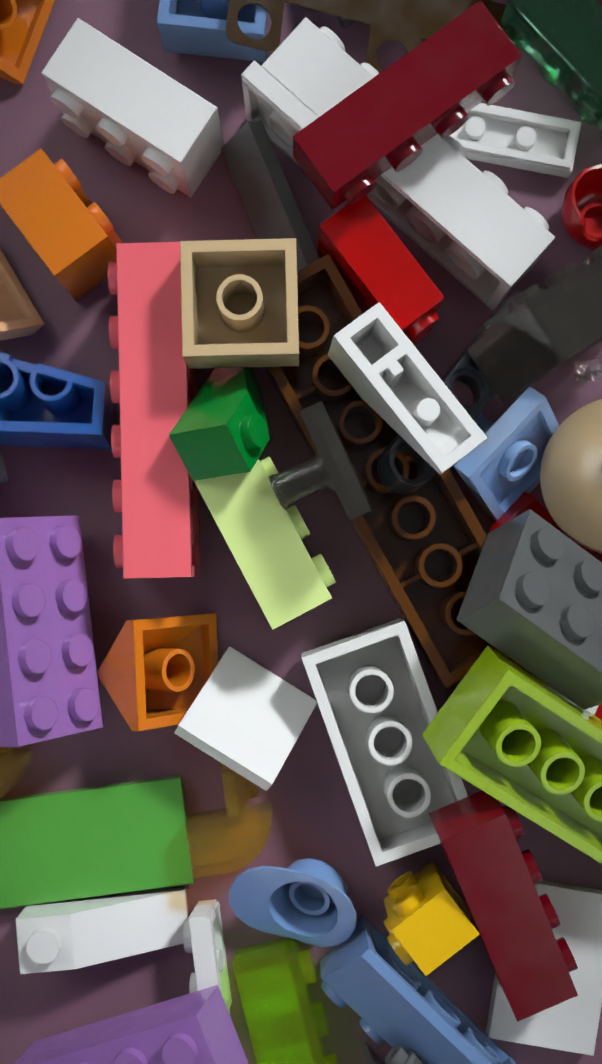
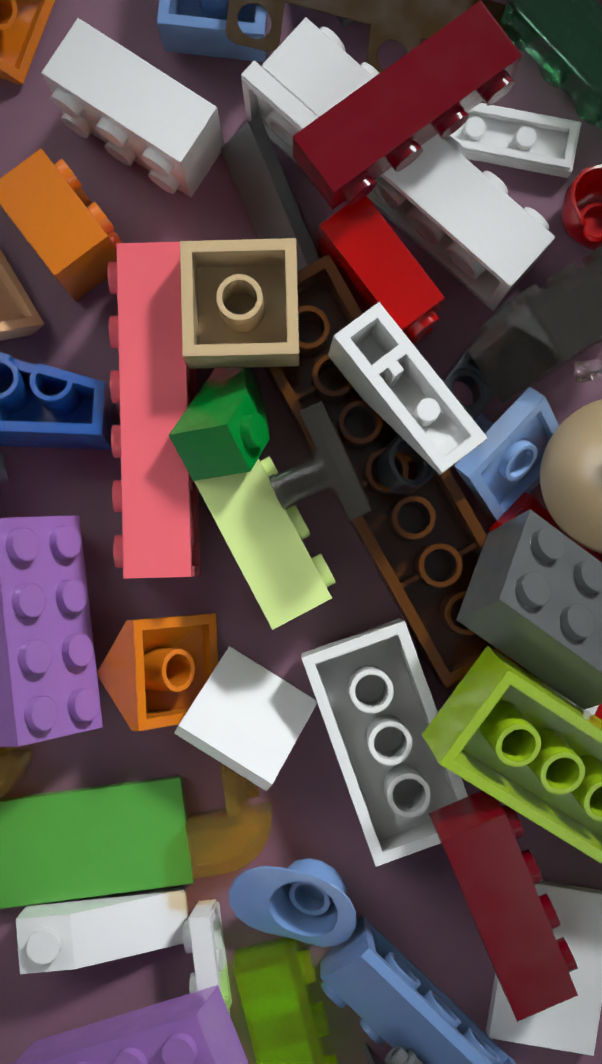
yellow brick [383,861,480,976] -> none

